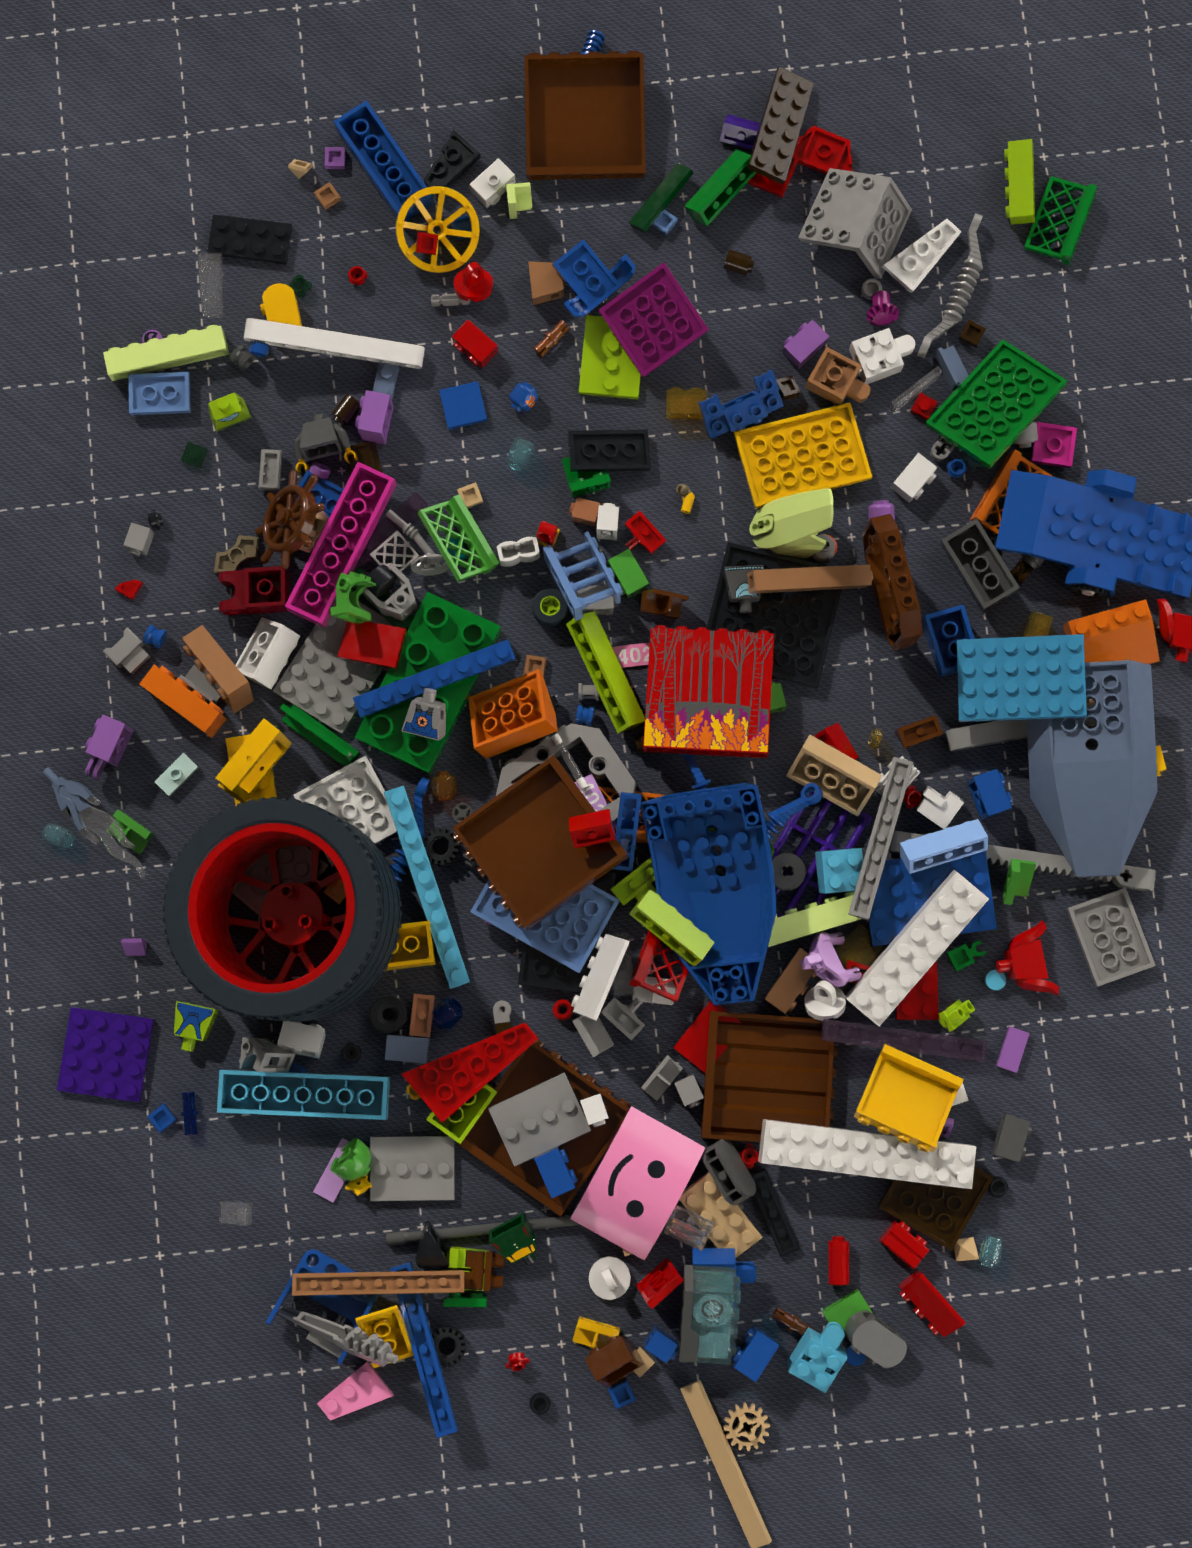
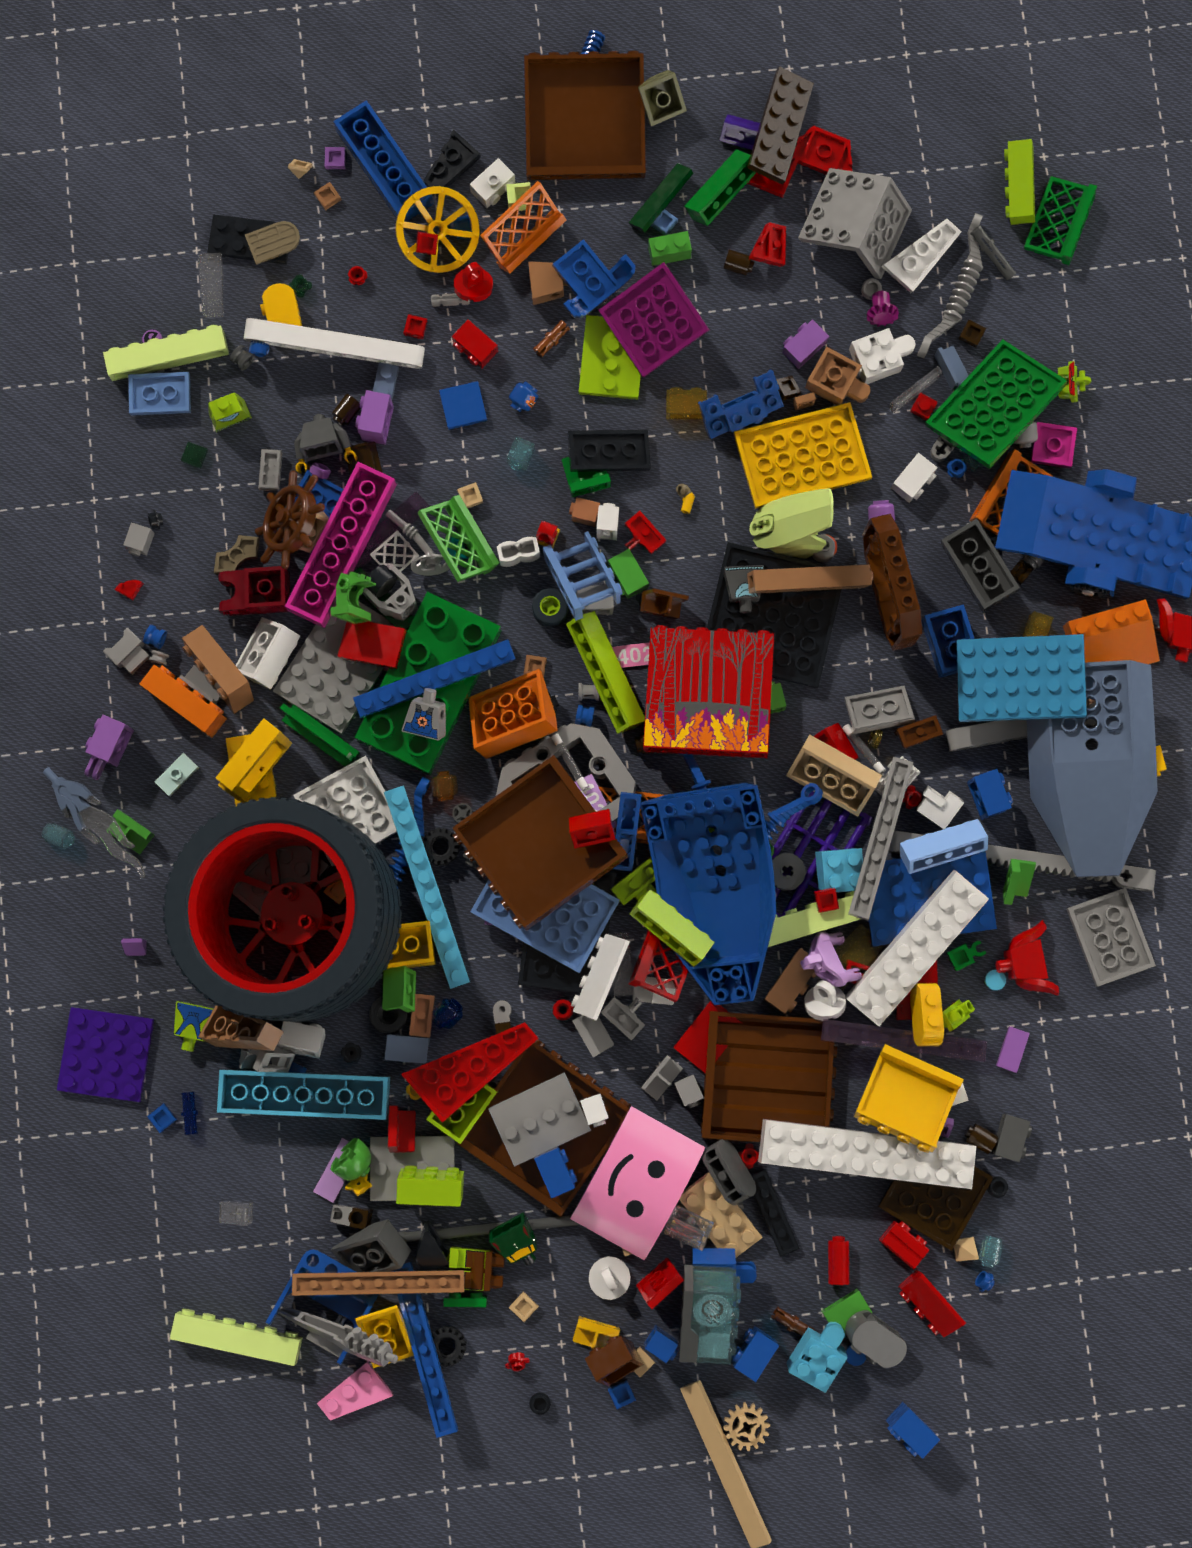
none -> light grey bush [149,650,169,666]
none -> yellowish green brick [170,1309,303,1366]
none -> medium nougat wedge [198,1006,284,1051]
none -> dark tan window [245,221,300,265]
none -> leg [330,1204,373,1229]
none -> dark grey slope [331,1219,411,1272]
none -> bright green panel [382,966,416,1013]
none -> red panel [388,1106,416,1153]
none -> lime brick [396,1166,464,1207]
none -> red tile [403,314,428,340]
none -> orange fence [480,181,566,274]
none -> tan tile [509,1291,539,1322]
none -> olive slope [638,70,687,126]
none -> bright green brick [648,231,692,266]
none -> red wing [749,222,786,267]
none -> medium nougat tile [793,392,816,410]
none -> red tile [814,888,839,913]
none -> clear bar [842,724,886,774]
none -> light grey tile [845,686,915,734]
none -> blue brick [886,1402,940,1459]
none -> yellow brick [910,983,944,1046]
none -> dark brown brick [964,1123,998,1155]
none -> dark grey pin [970,225,1016,281]
none -> blue plate [975,1271,995,1292]
none -> lime hips [1058,361,1091,402]

